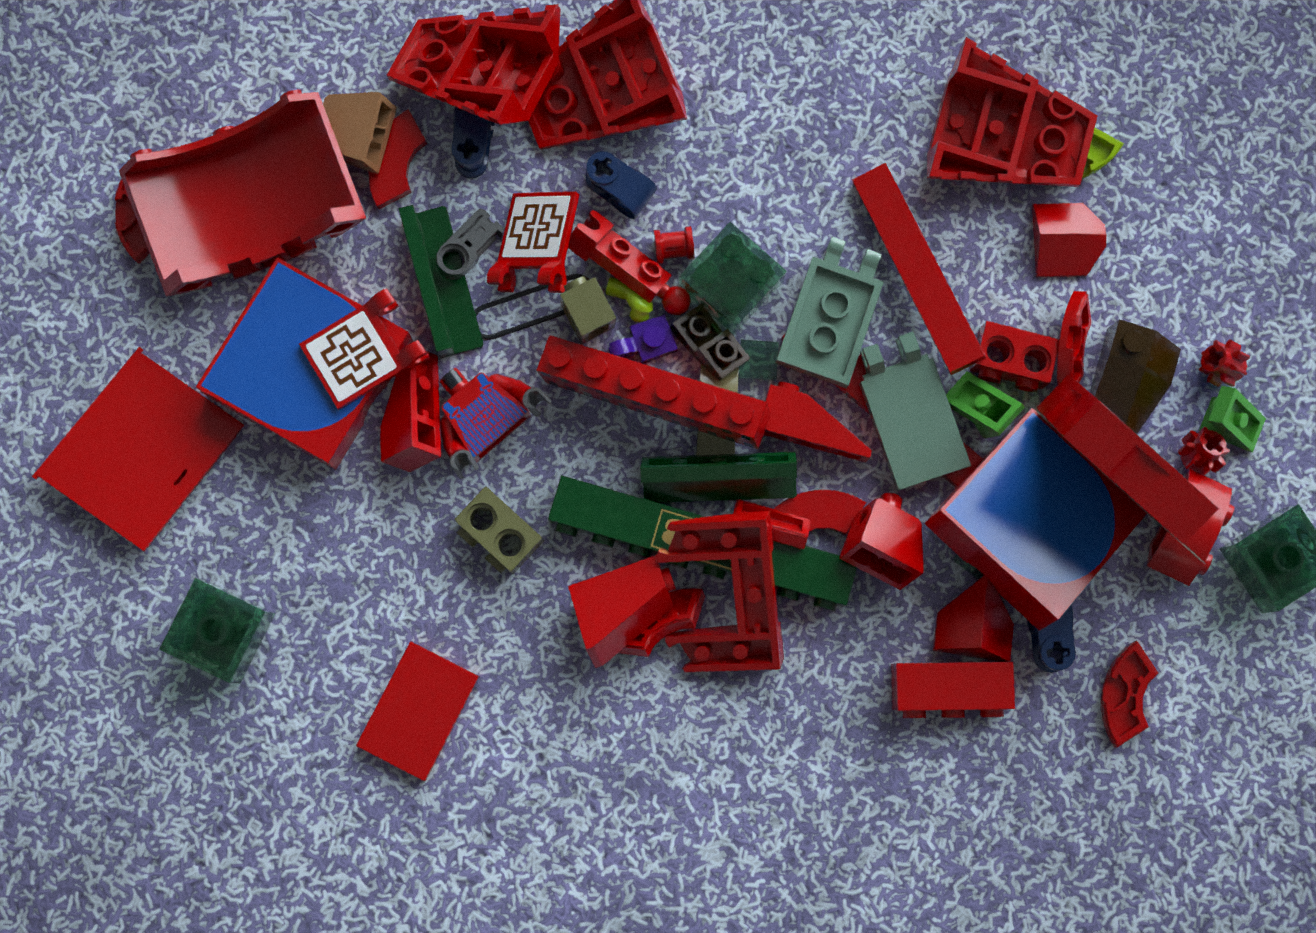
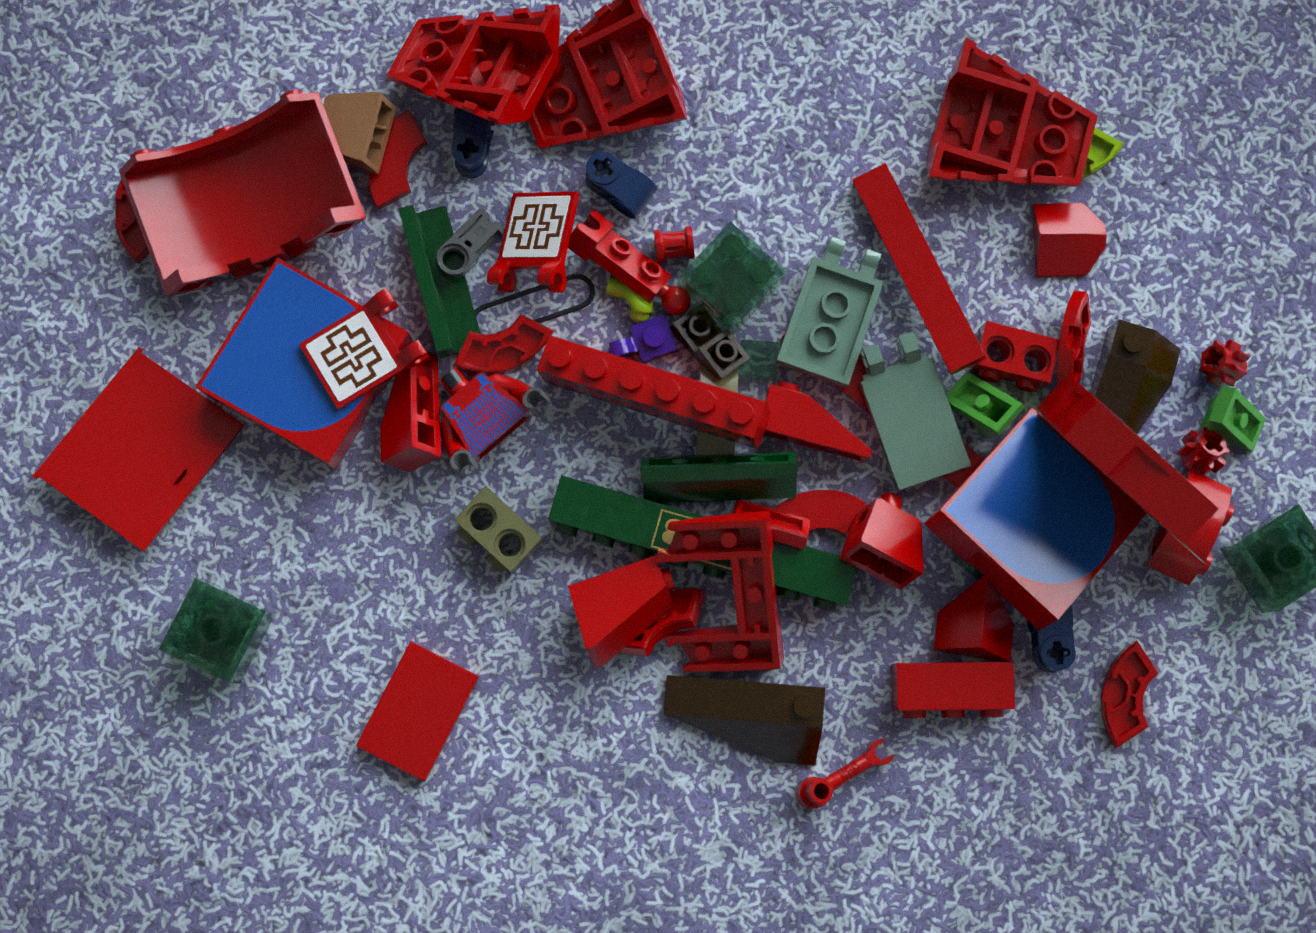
olive brick [560,276,617,345] -> none
none -> red tile [453,314,554,373]
none -> dark brown wedge [664,675,825,766]
none -> red brick [795,739,894,809]

